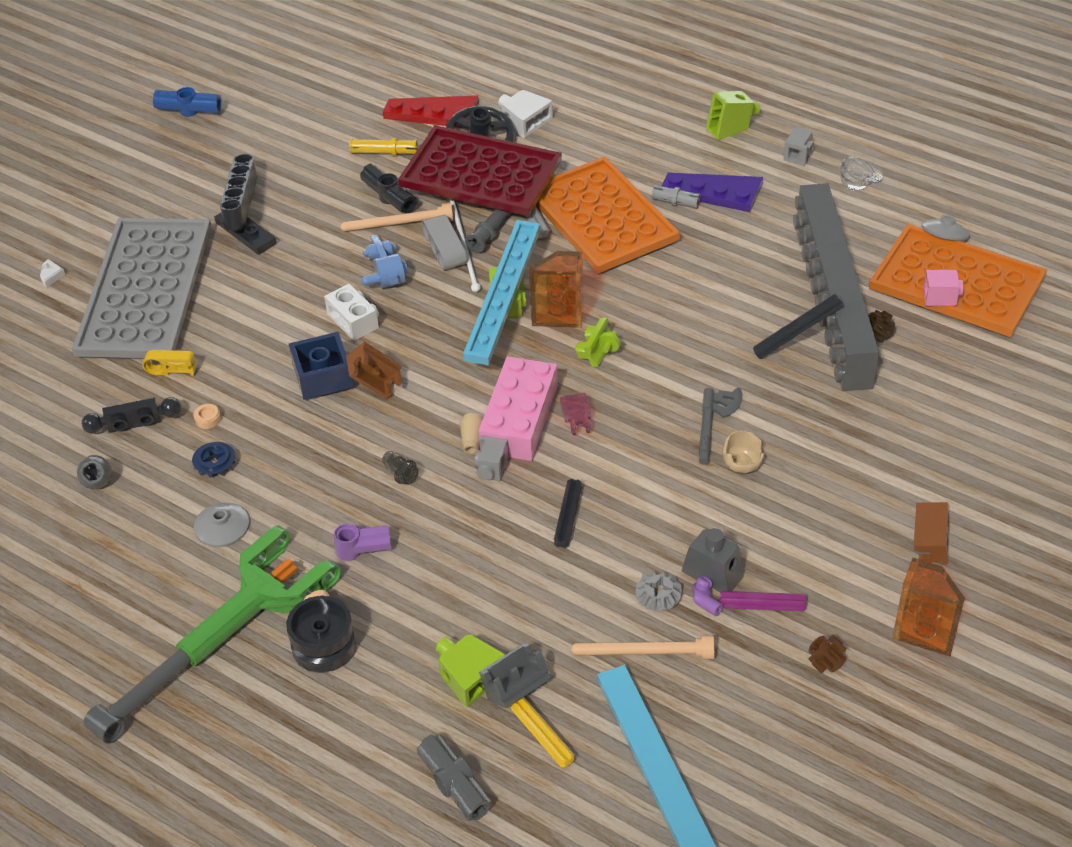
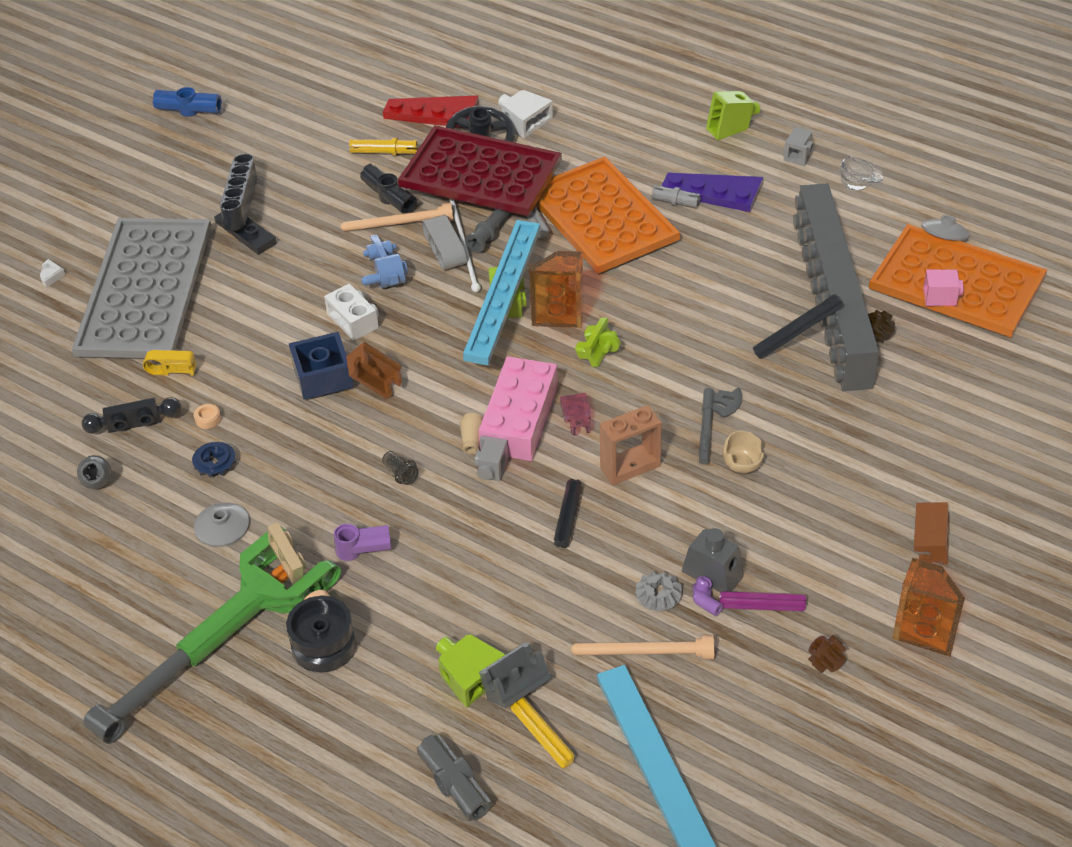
none -> tan plate [267,522,306,585]
none -> nougat window [600,405,662,486]

